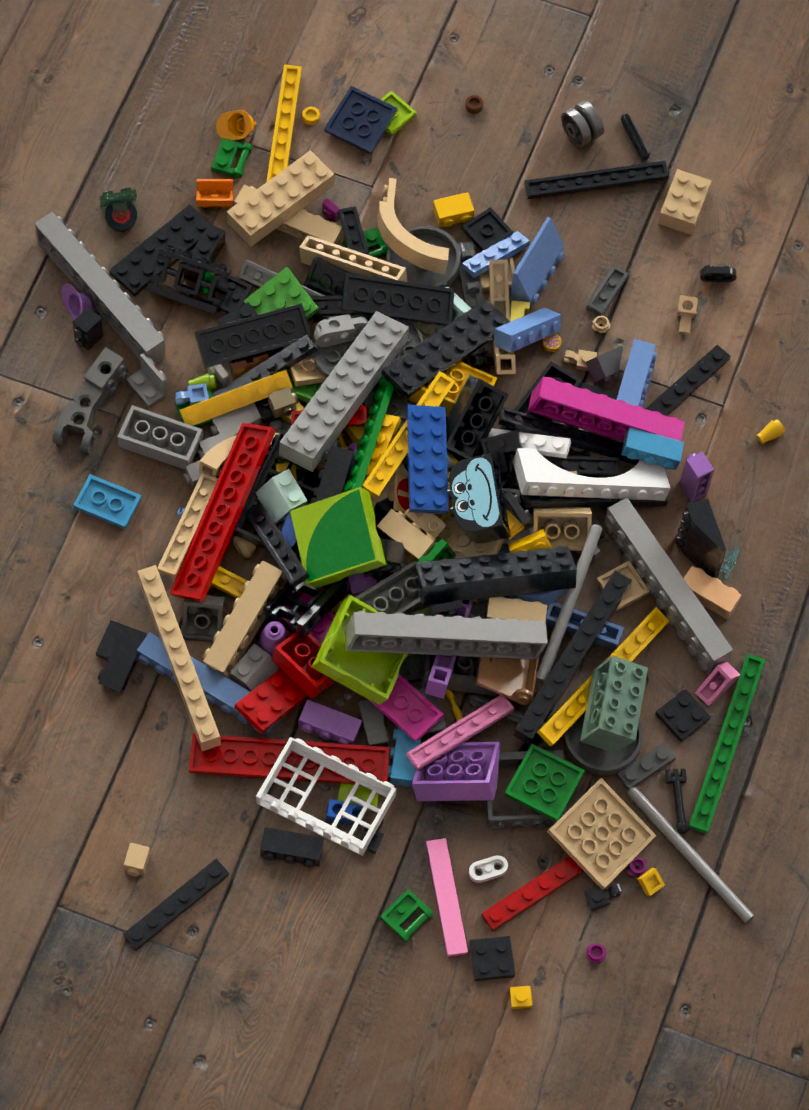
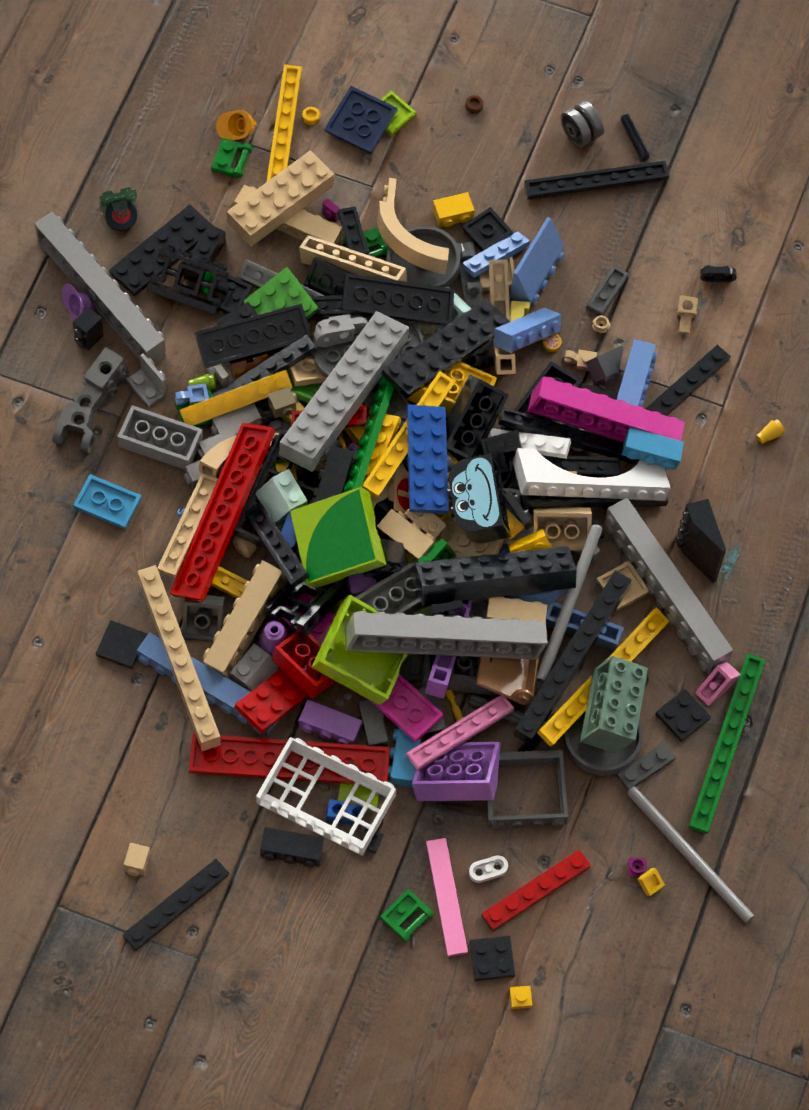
black brick [98,647,139,695] -> none
orange bracket [196,179,233,208] -> none
green plate [504,744,585,822] -> none
tan plate [547,778,656,890] -> none
black plate [584,884,622,911] -> none
magenta plate [586,943,606,964] -> none
tan brick [658,169,712,235] -> none
black hinge [665,768,690,834] -> none
medium lavender brick [679,451,714,502] -> none
light nougat brick [684,566,741,620] -> none

